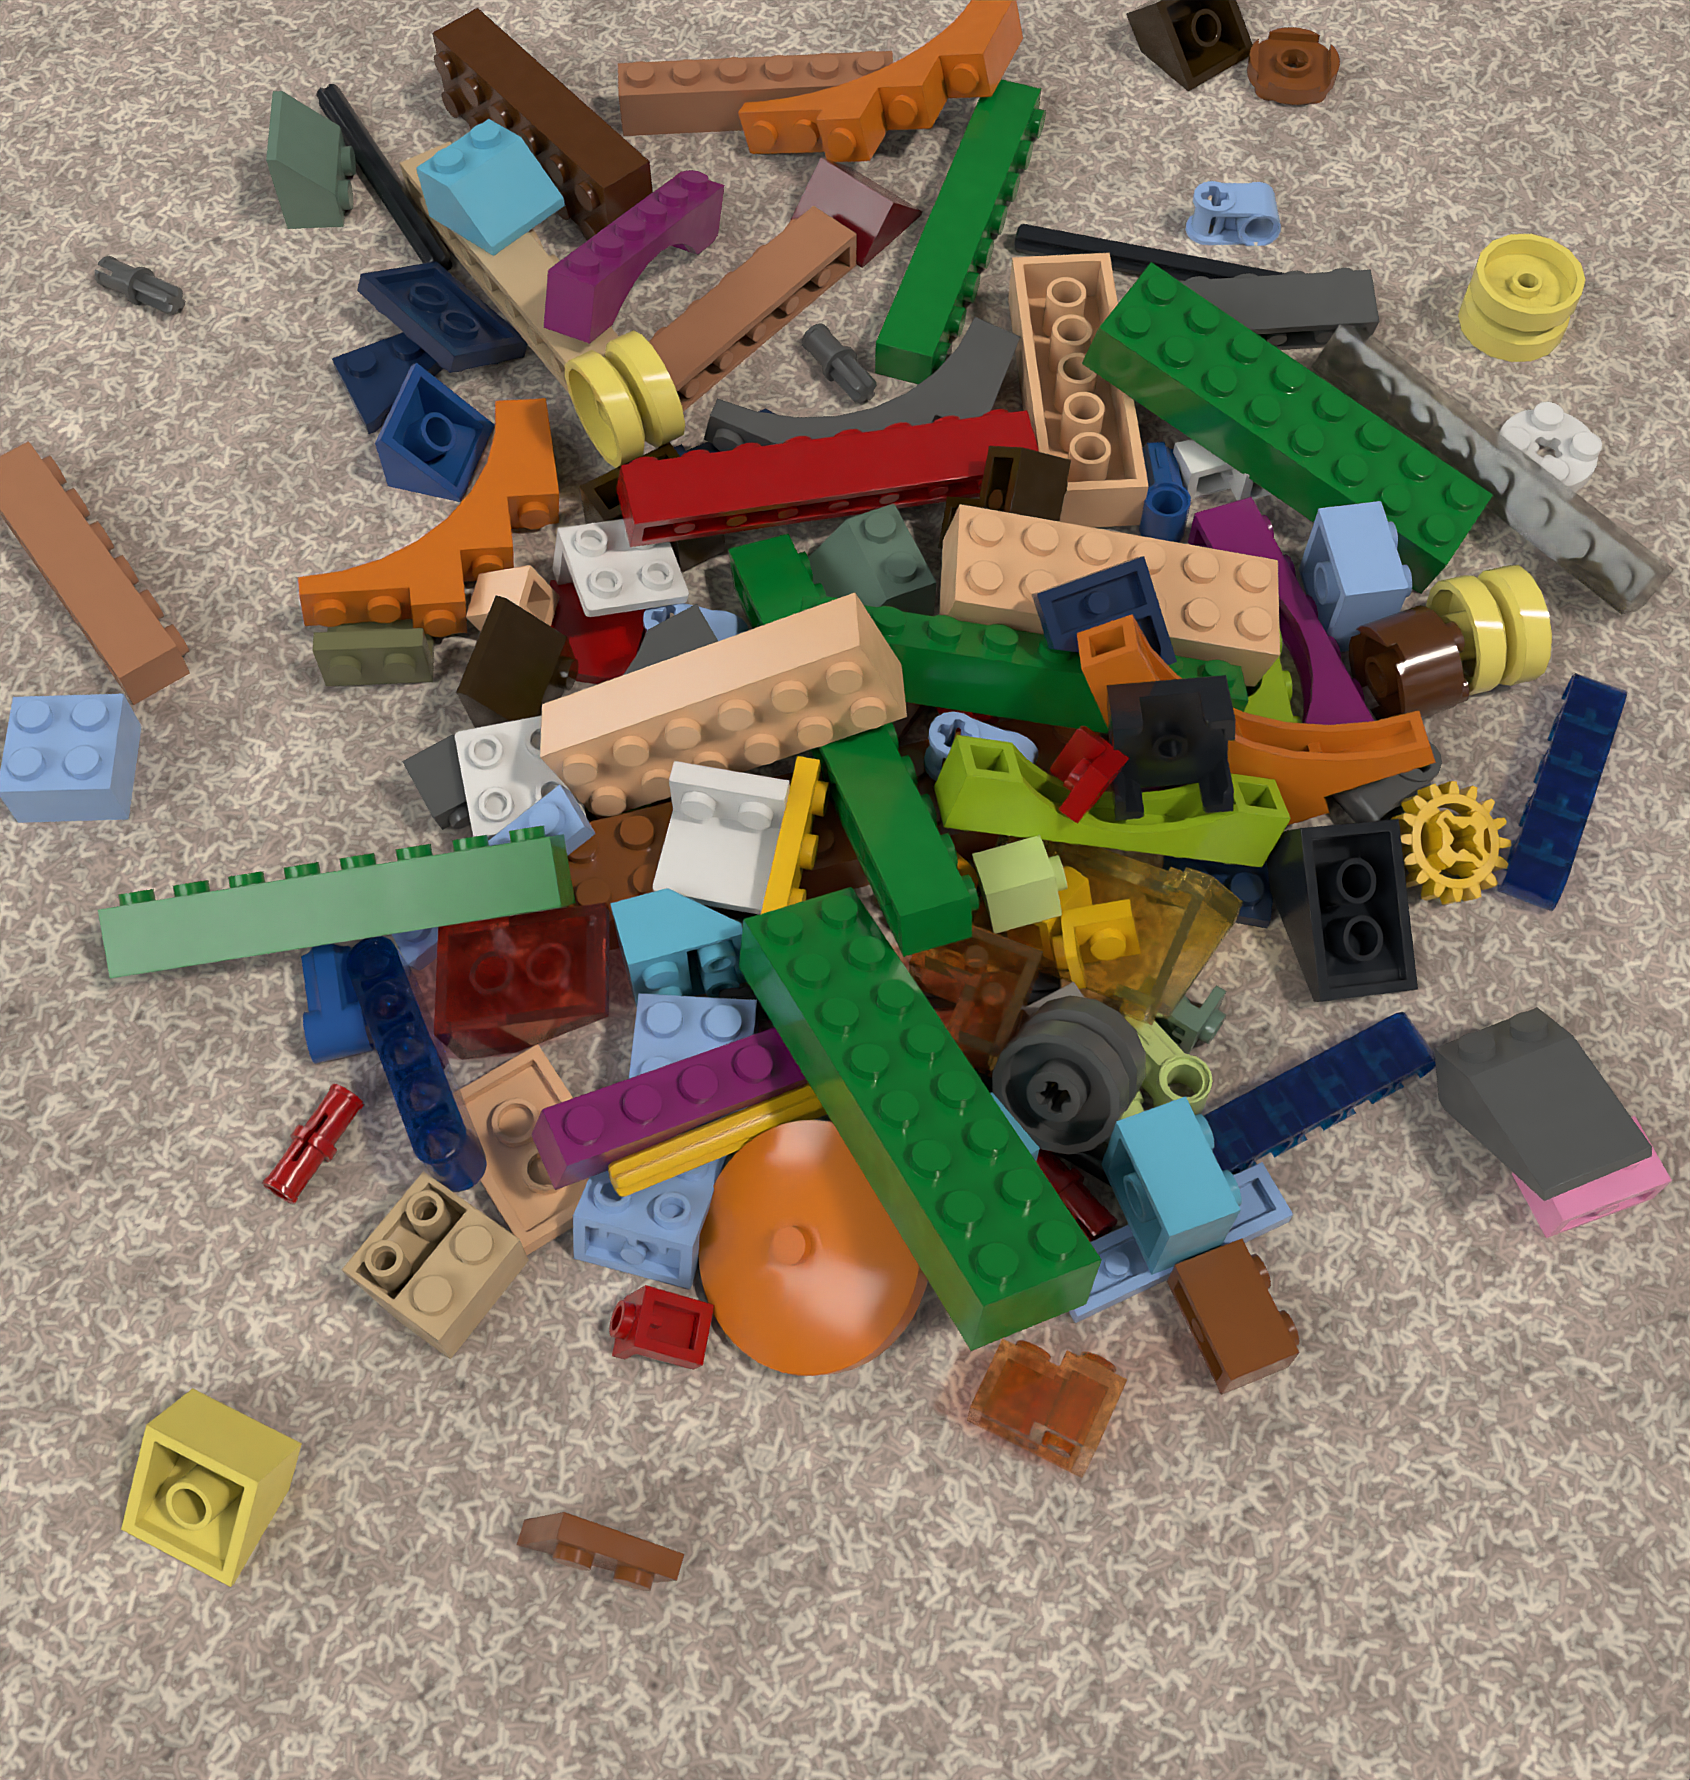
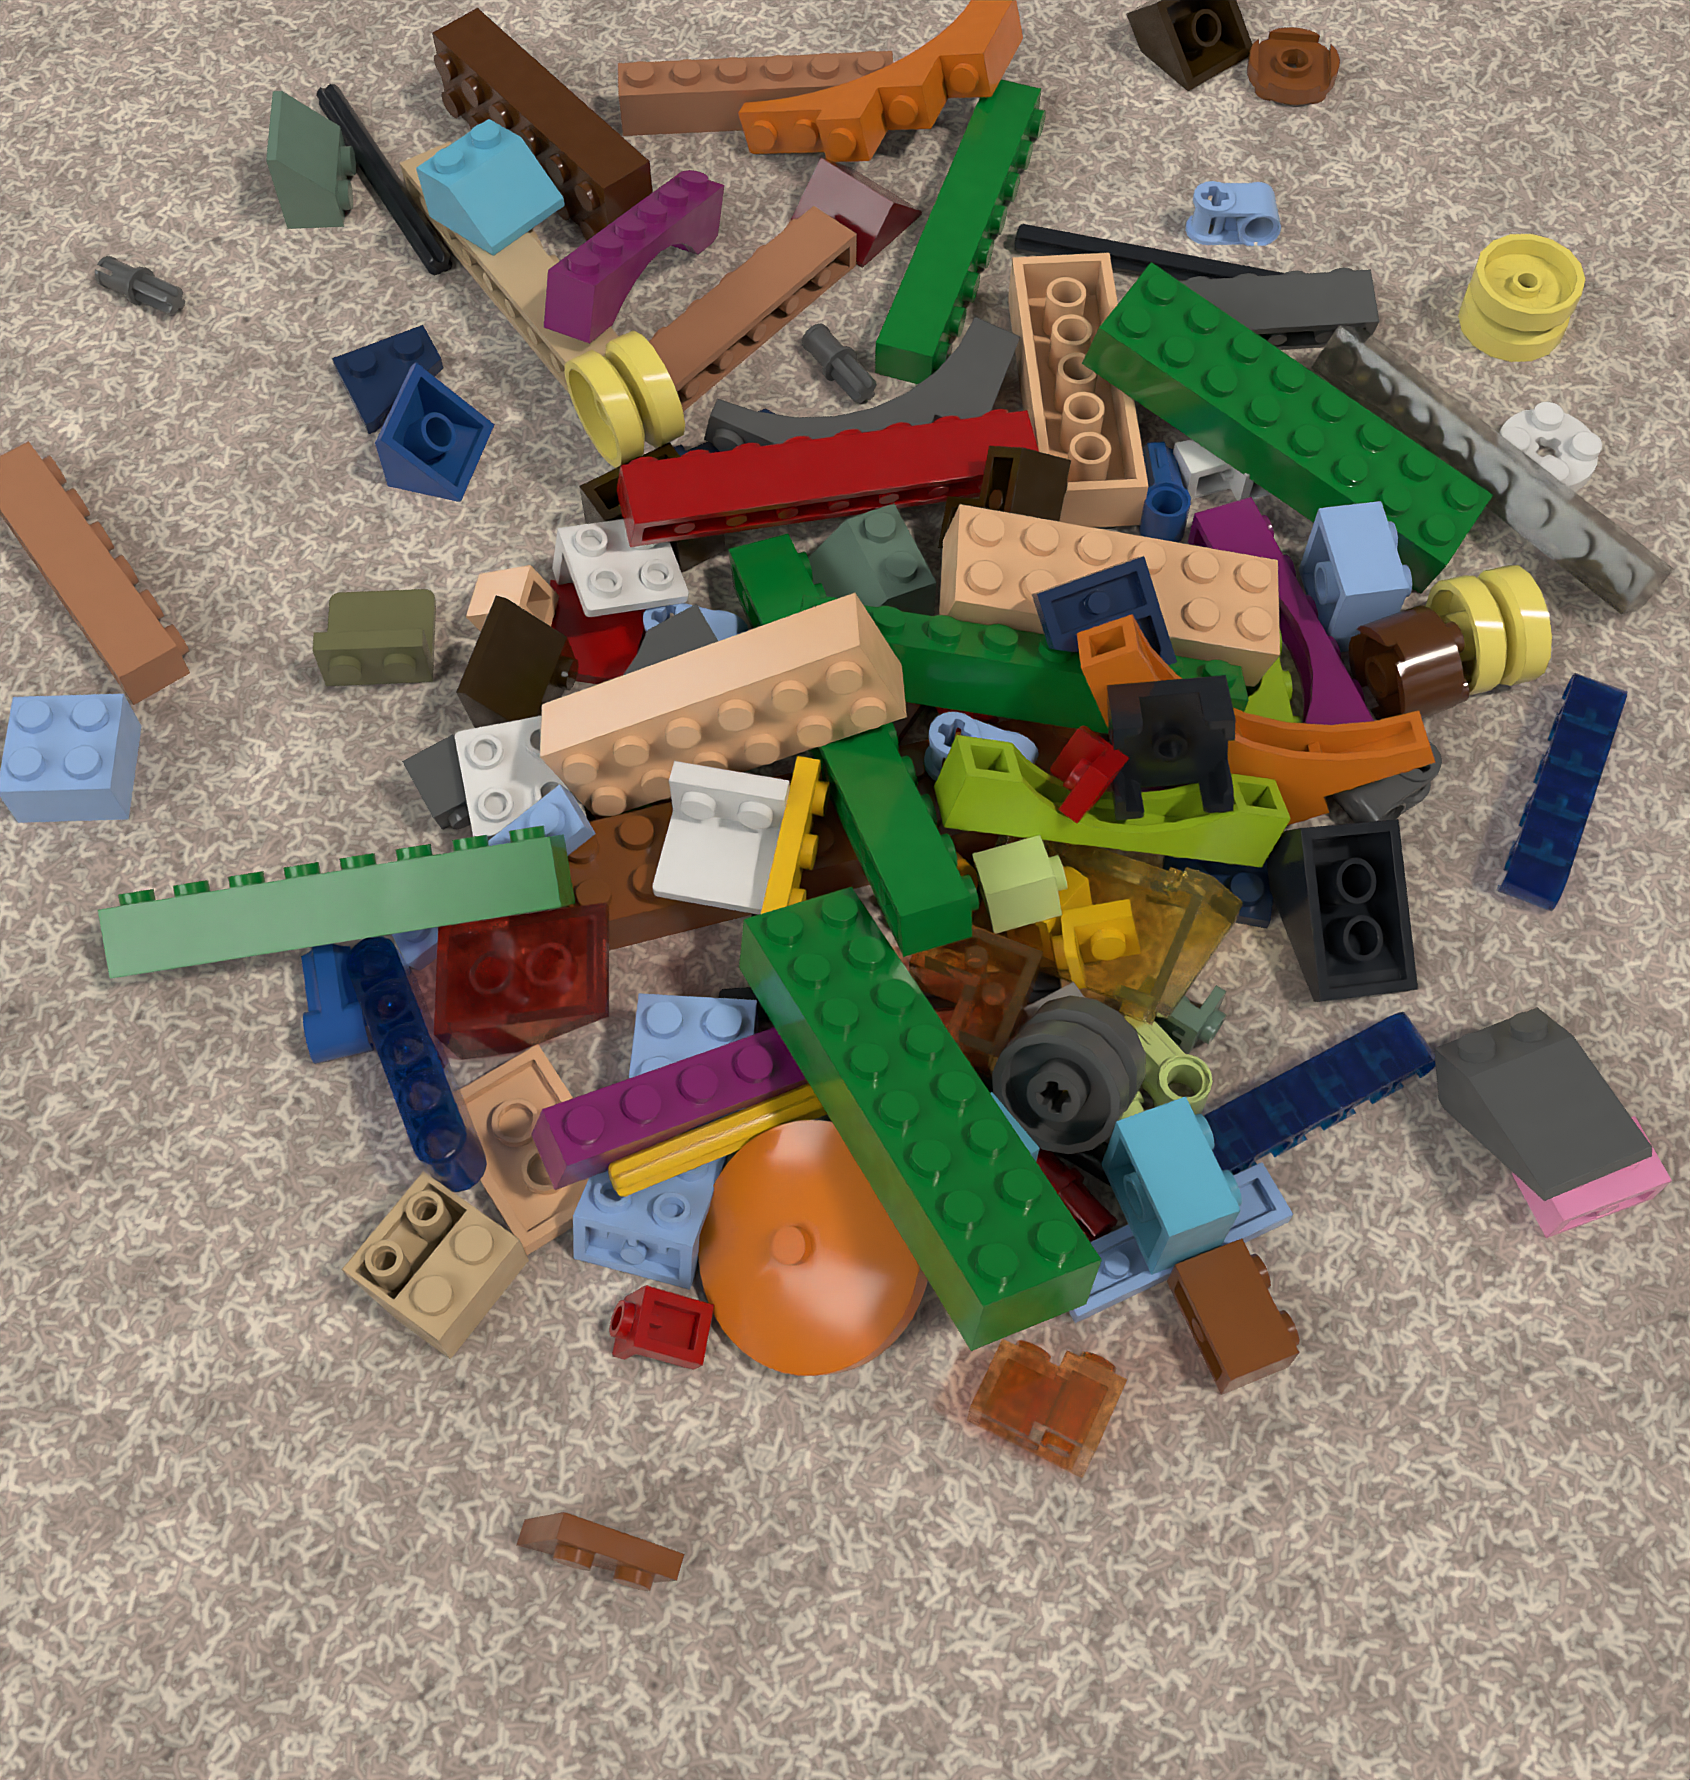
light yellow slope [121,1388,302,1587] -> none
red pin [262,1083,365,1204] -> none
orange arch [298,398,559,637] -> none
dark blue plate [357,262,528,373] -> none
medium azure slope [610,888,747,1008] -> none
yellow gear [1391,781,1511,905] -> none

